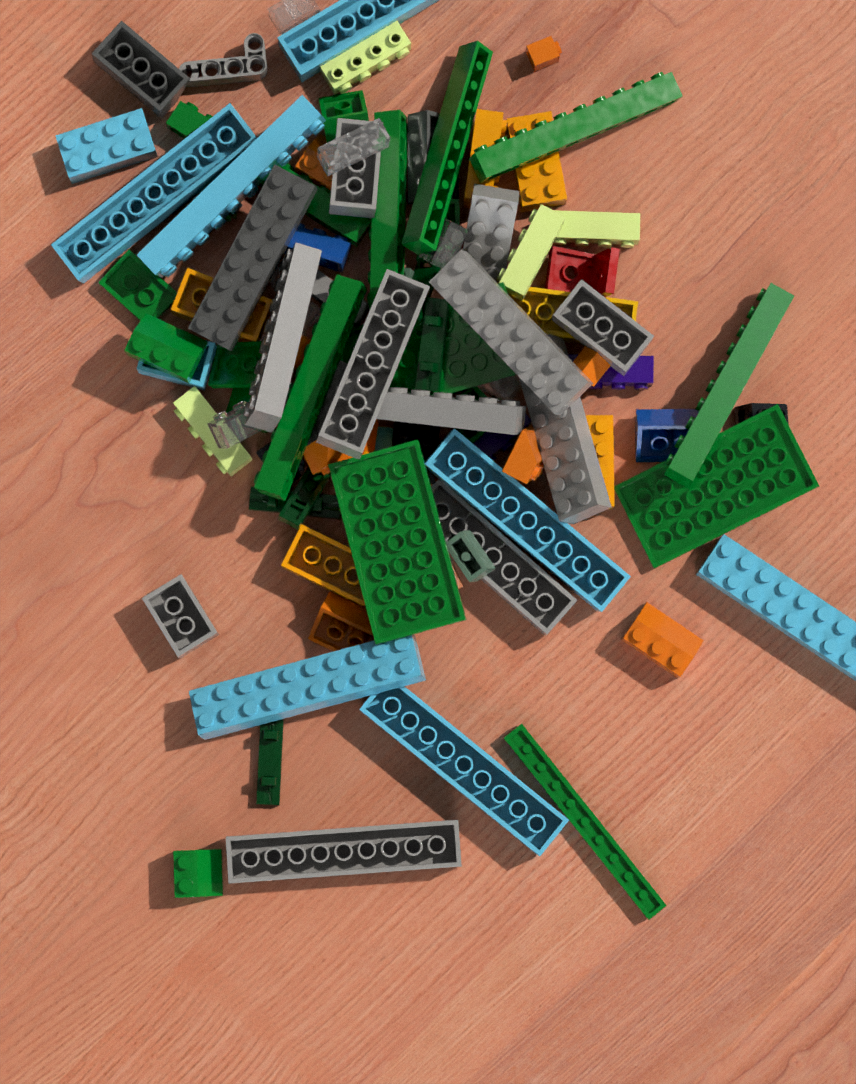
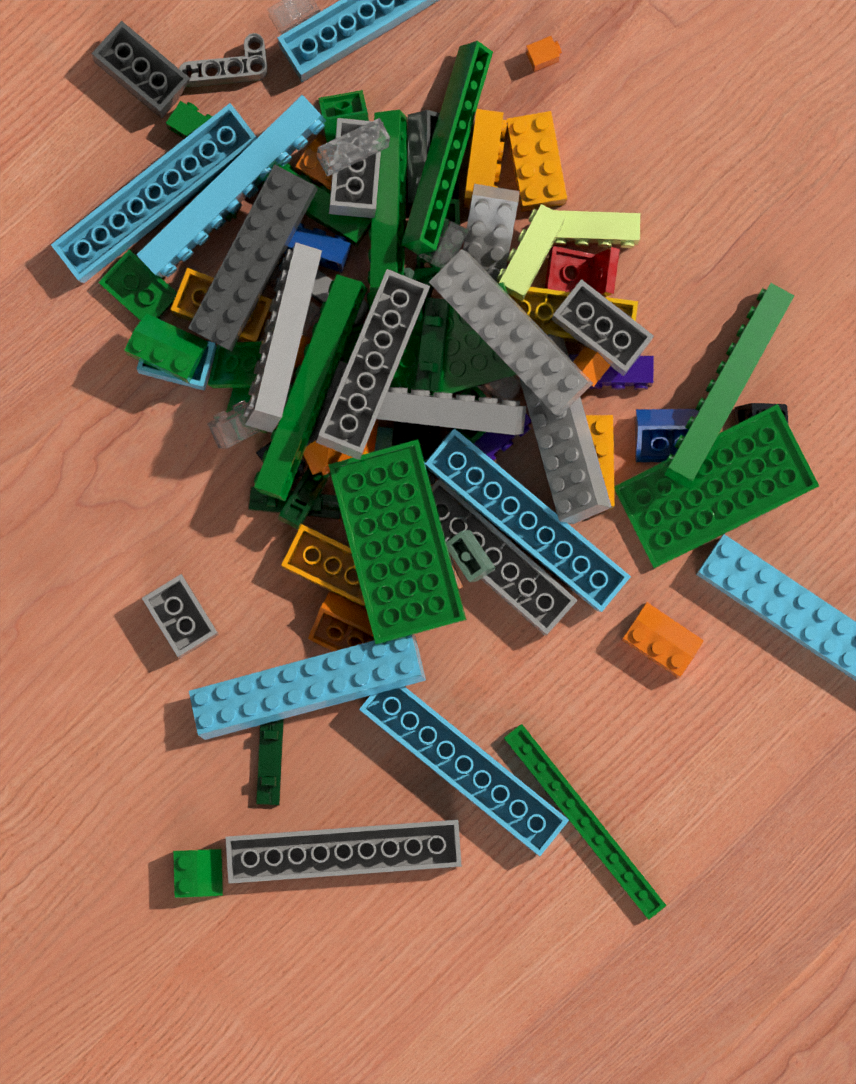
medium azure brick [55,108,158,184] -> none
yellowish green brick [173,386,252,476] -> none
yellowish green brick [320,21,411,95] -> none
green brick [469,72,683,184] -> none
orange slope [502,424,545,484] -> none

